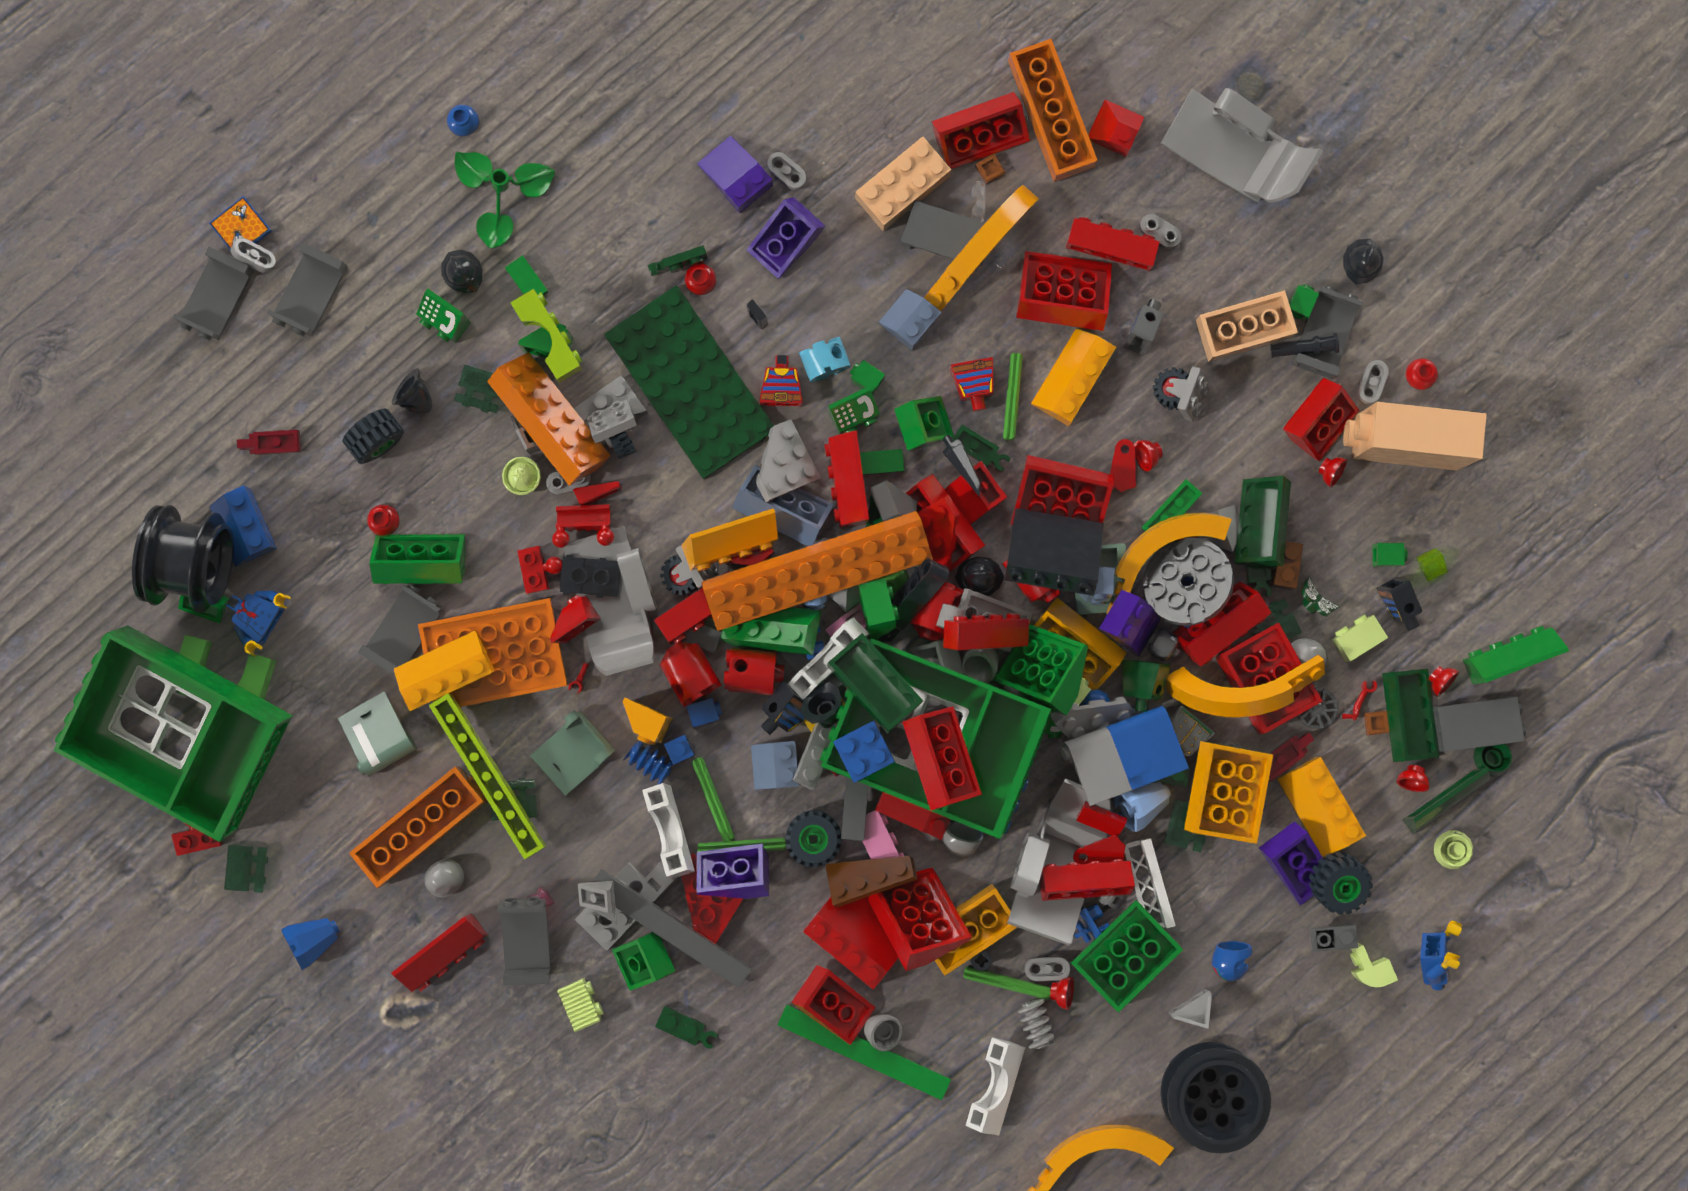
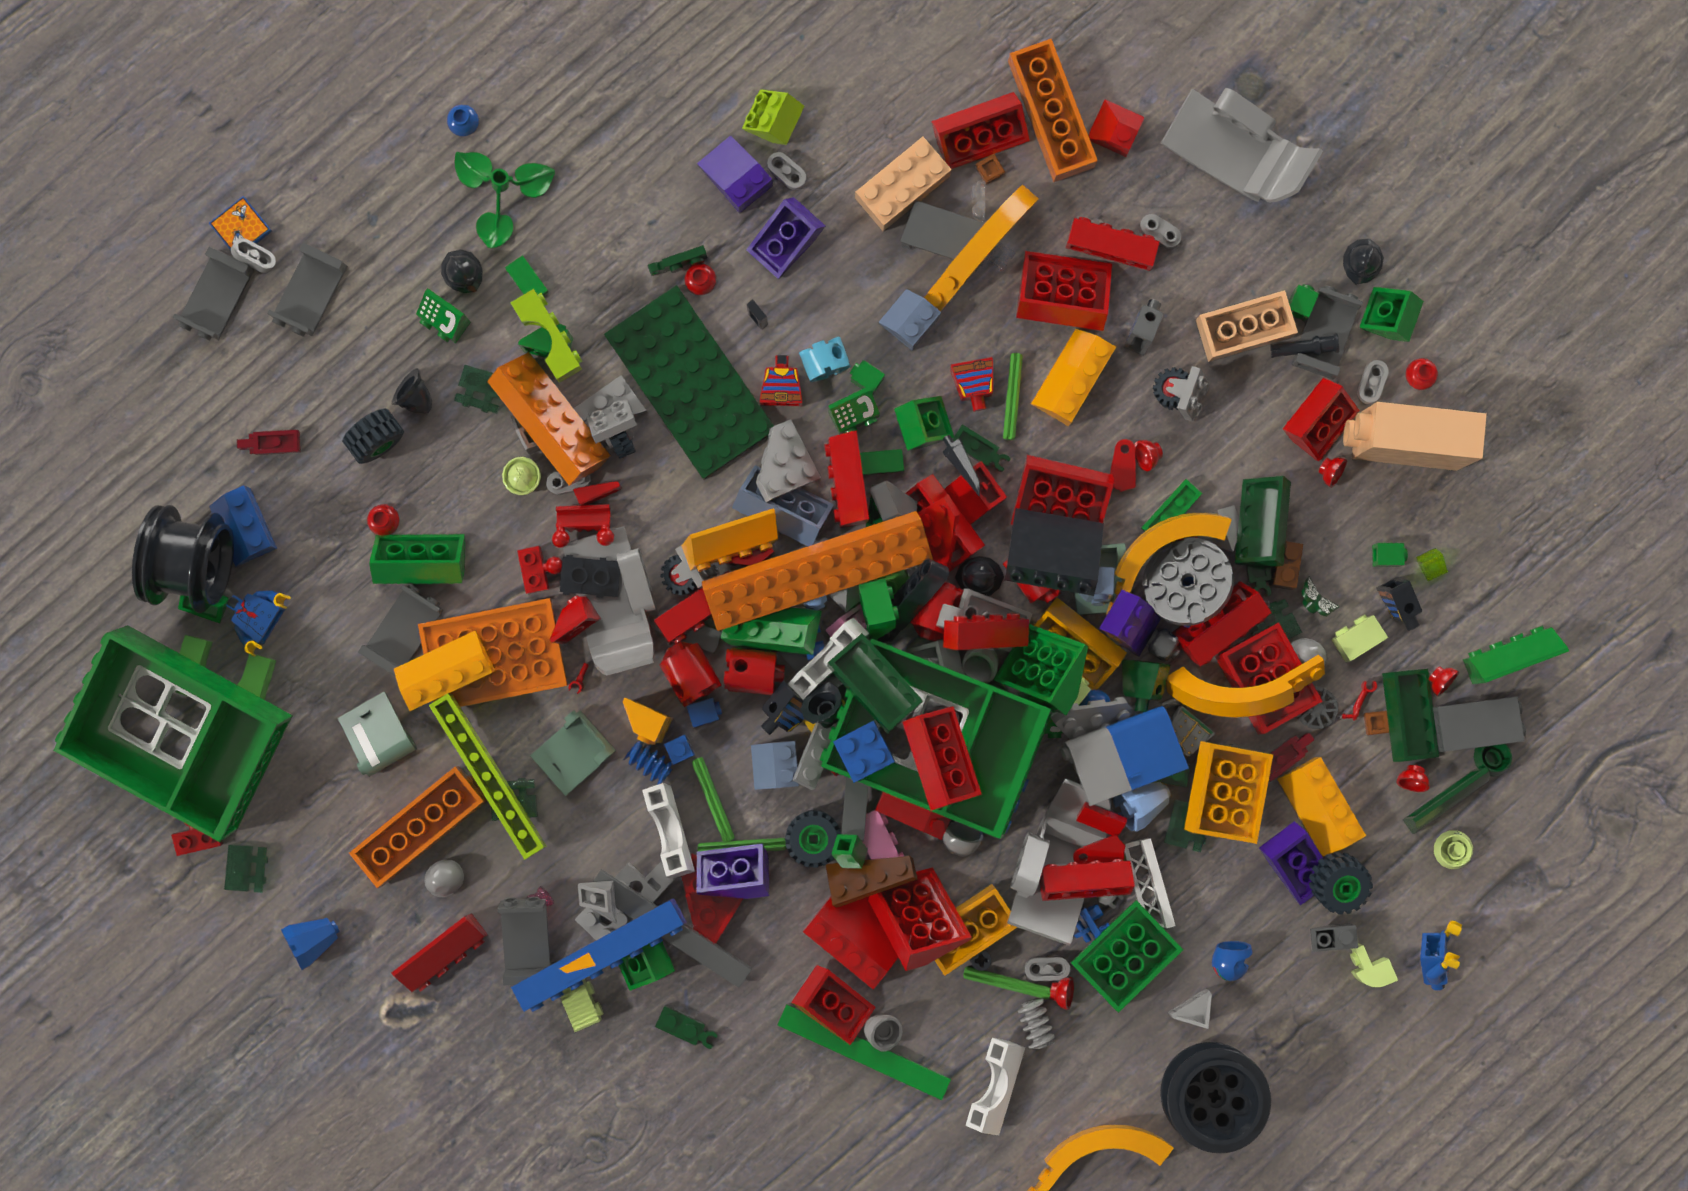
none -> blue brick [511,898,687,1012]
none -> lime slope [742,89,804,145]
none -> green brick [831,834,868,869]
none -> green slope [1359,287,1424,342]

